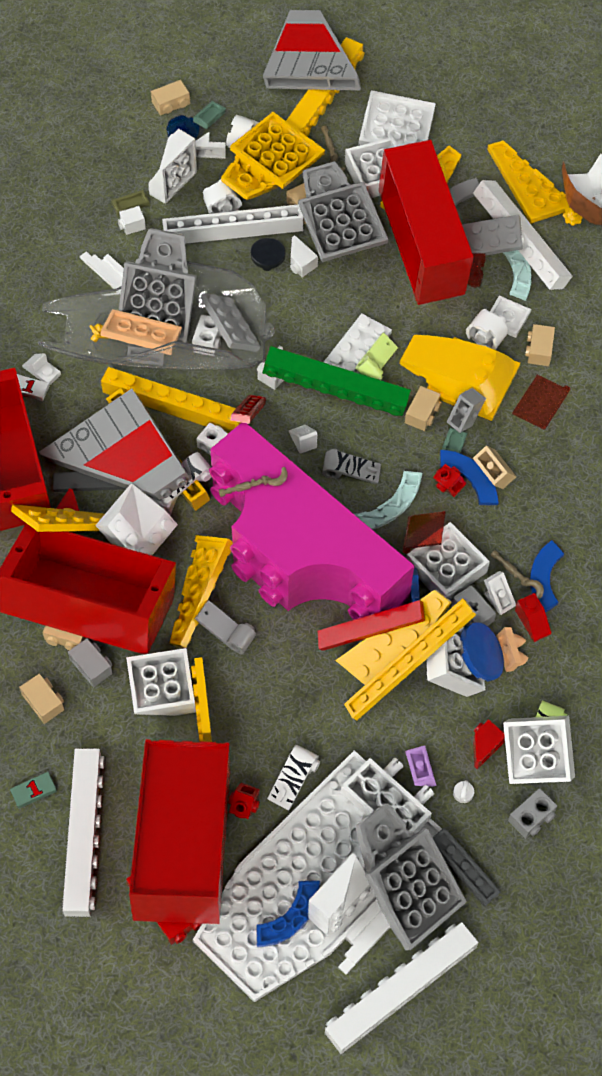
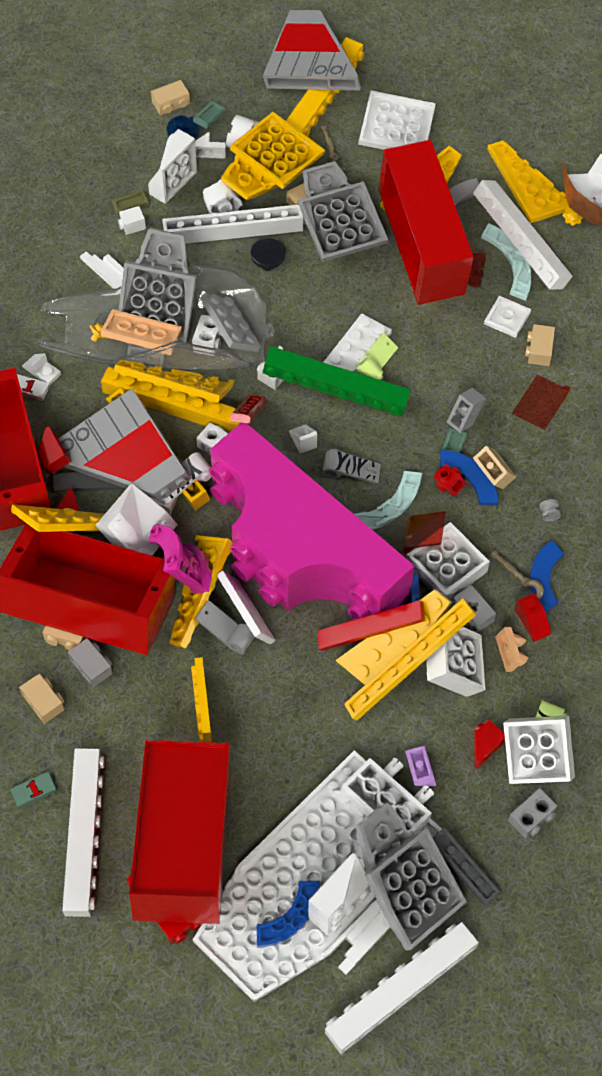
white slope [126,648,196,716] -> none
dark tan piece [218,467,288,497] -> none
red brick [228,783,260,819] -> none
white door [267,745,320,810] -> none
white slope [290,235,318,277] -> none
white slope [345,137,398,198] -> none
yellow wedge [400,335,520,421] -> none
tan brick [405,386,442,431] -> none
white tile [453,780,474,803] -> none
blue tile [460,622,504,682] -> none
light grey plate [462,215,523,257] -> none
white brick [466,309,508,350] -> none
white slope [484,571,516,615] -> none
none -> red slope [37,426,71,474]
none -> yellow wing [114,360,235,403]
none -> dark pink fence [148,525,212,594]
none -> white tile [217,570,276,644]
none -> light grey wheel [539,499,561,522]

